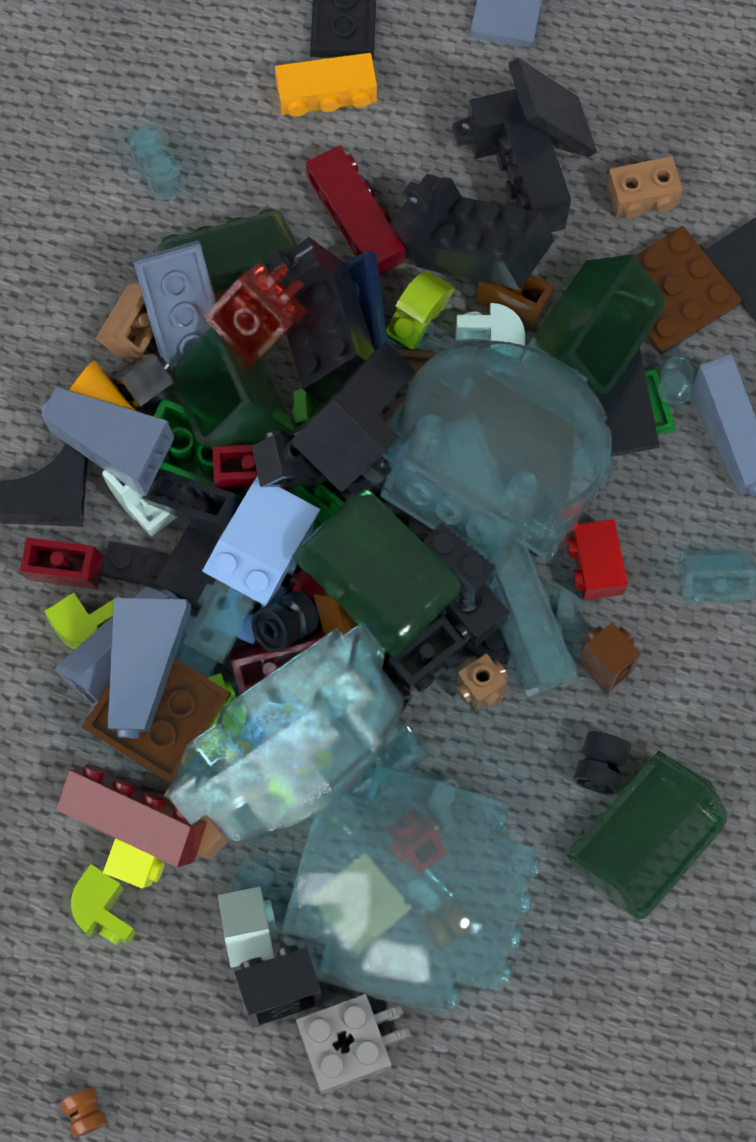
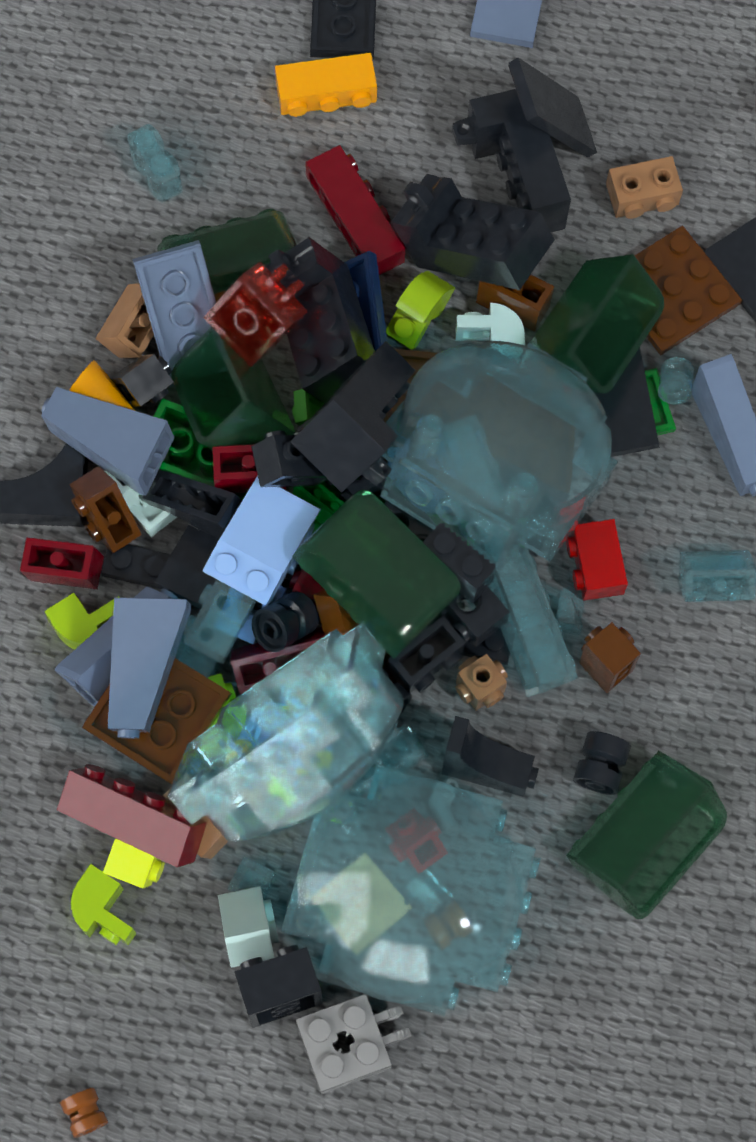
none -> reddish brown brick [69,466,142,553]
none -> black arch [441,716,539,797]

